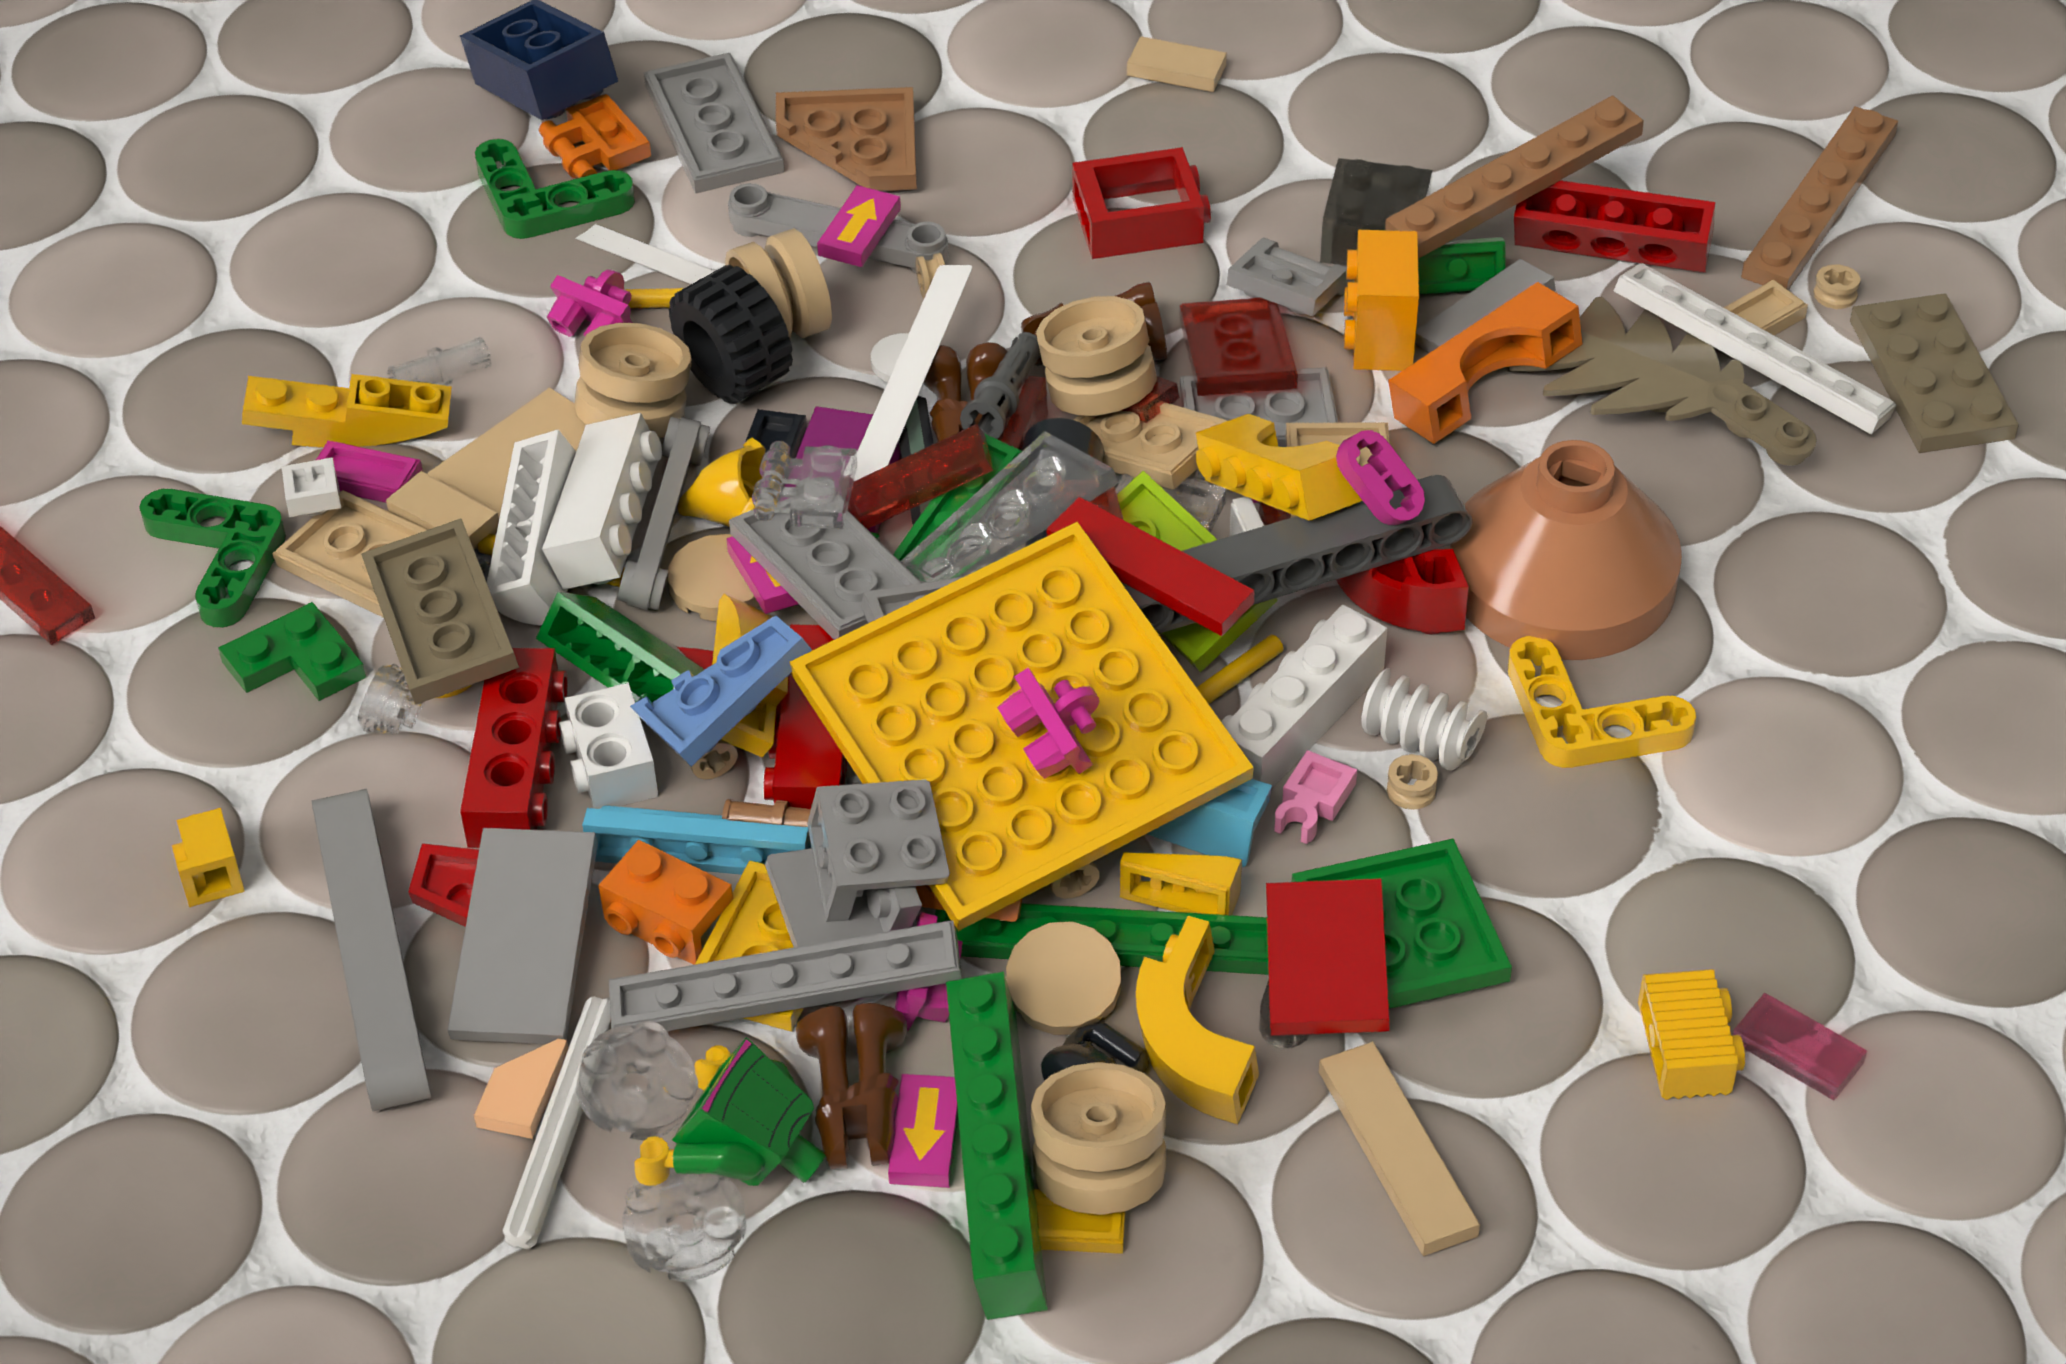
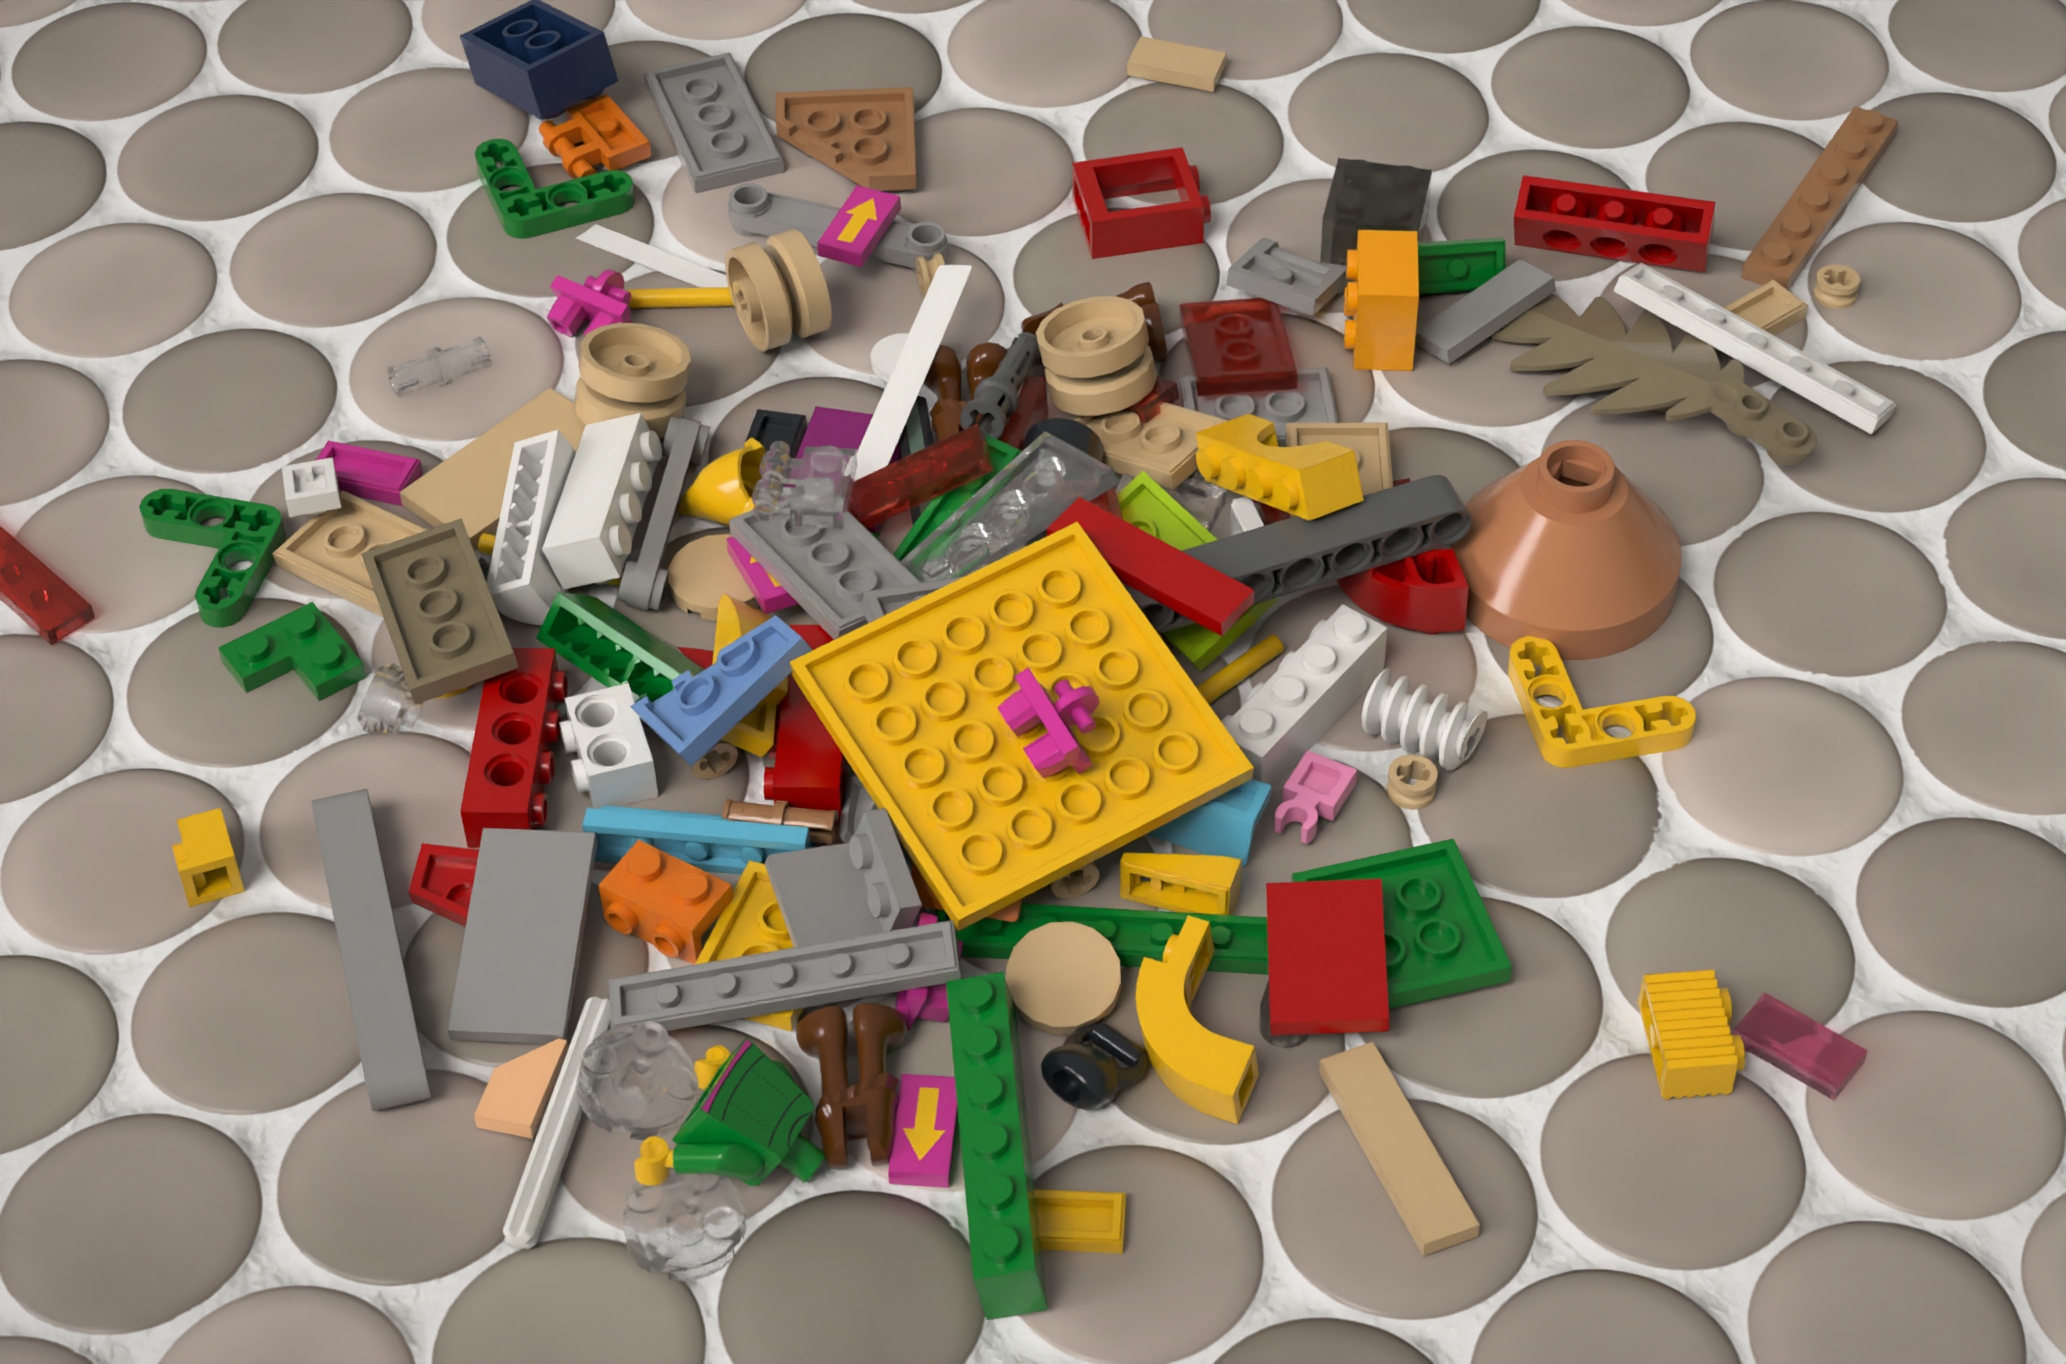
yellow slope [242,374,452,447] -> none
tan tile [386,471,499,548] -> none
black tyre [669,265,793,403] -> none
light grey bracket [807,780,950,922] -> none
tan wheel [1031,1062,1166,1215] -> none
dark pink beam [1336,430,1425,525] -> none
medium nougat plate [1385,95,1644,259] -> none
orange arch [1388,282,1583,444] -> none
dark tan plate [1850,293,2019,453] -> none

